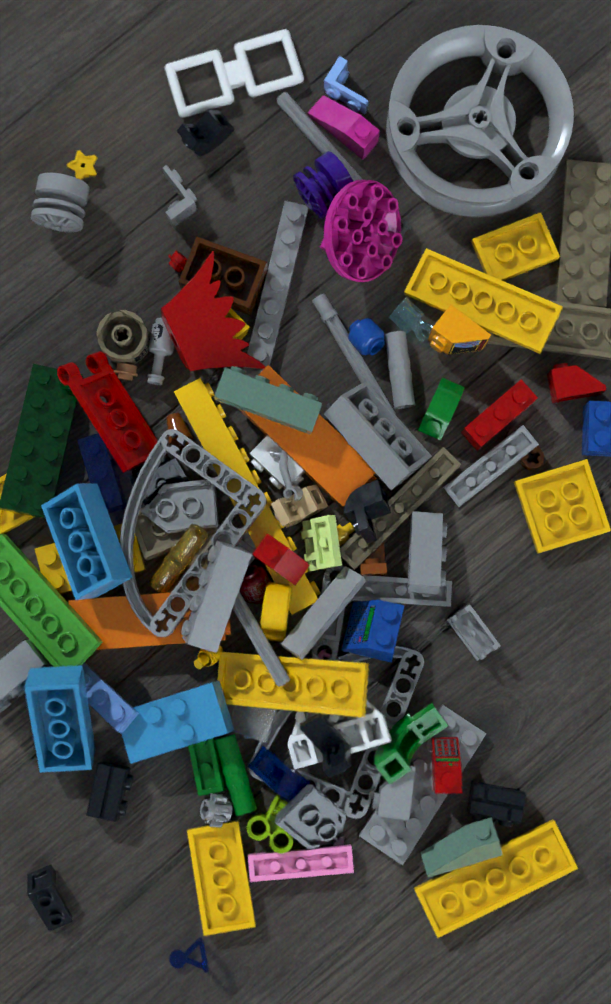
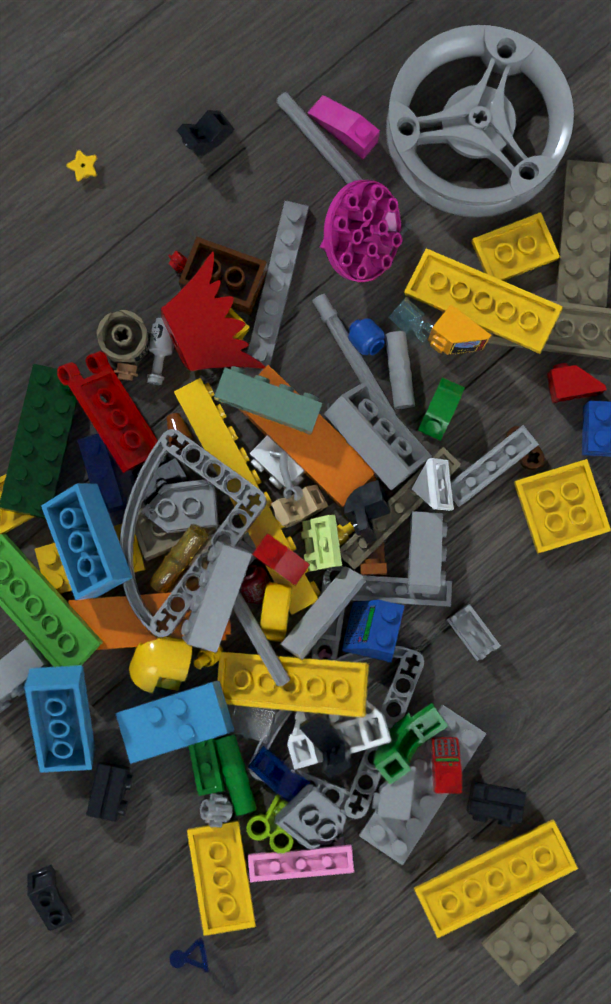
light grey wheel [30,173,90,232] -> none
medium blue plate [83,662,139,733] -> none
light grey bracket [162,165,197,227] -> none
white bar [165,29,304,118] -> none
dark purple wheel [293,151,353,219] -> none
light blue bracket [324,56,369,114] -> none
sand green slope [420,818,503,878] -> none
red brick [461,379,538,451] -> none
none -> yellow brick [129,636,192,694]
none -> white slope [412,458,454,511]
none -> dark tan plate [481,890,575,986]

